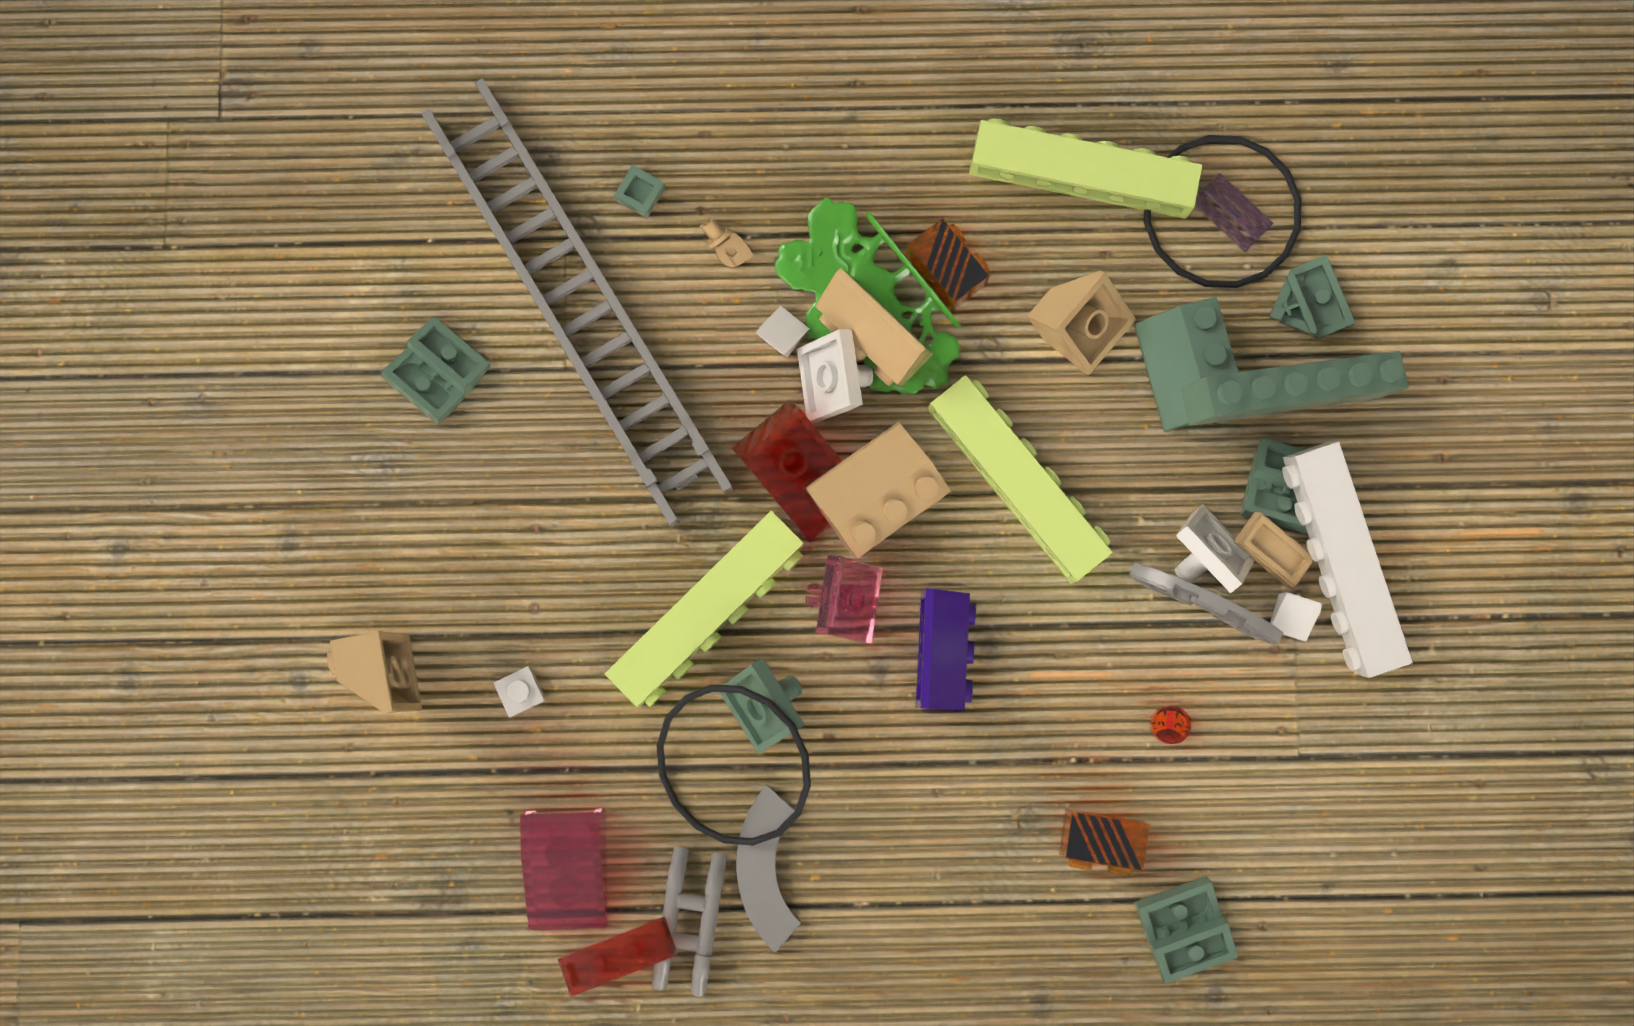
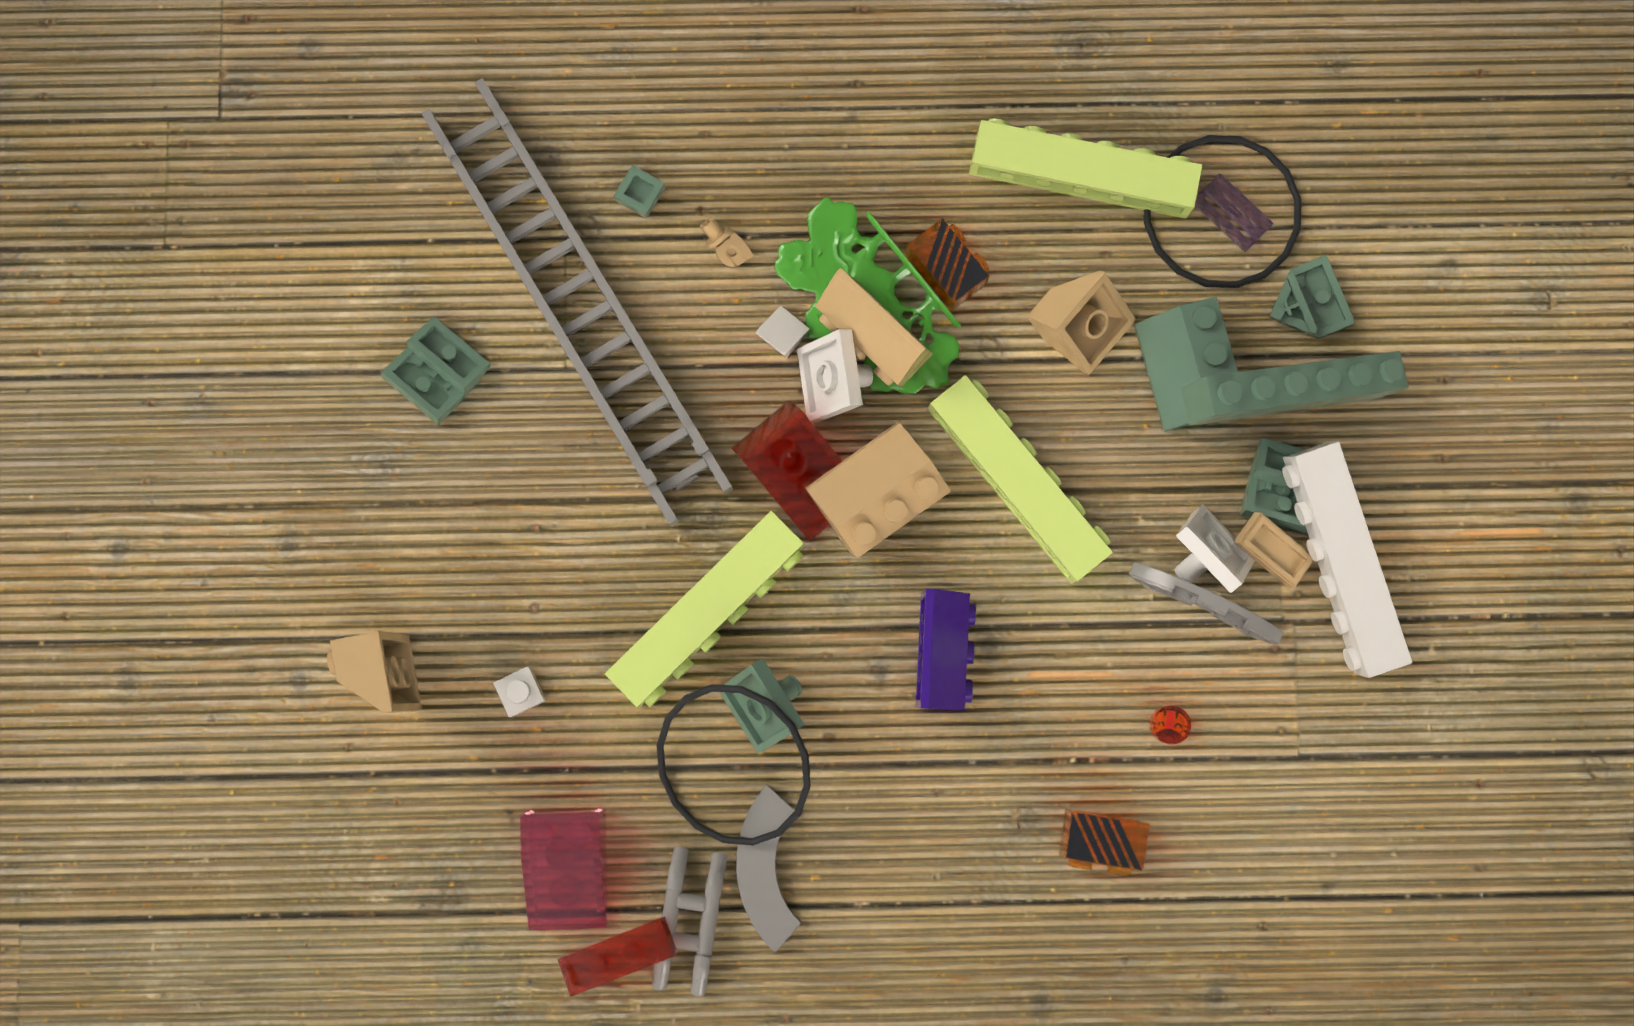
clear pink tile [805,555,883,643] -> none
sand green slope [1134,876,1238,984] -> none
white slope [1270,592,1323,642] -> none

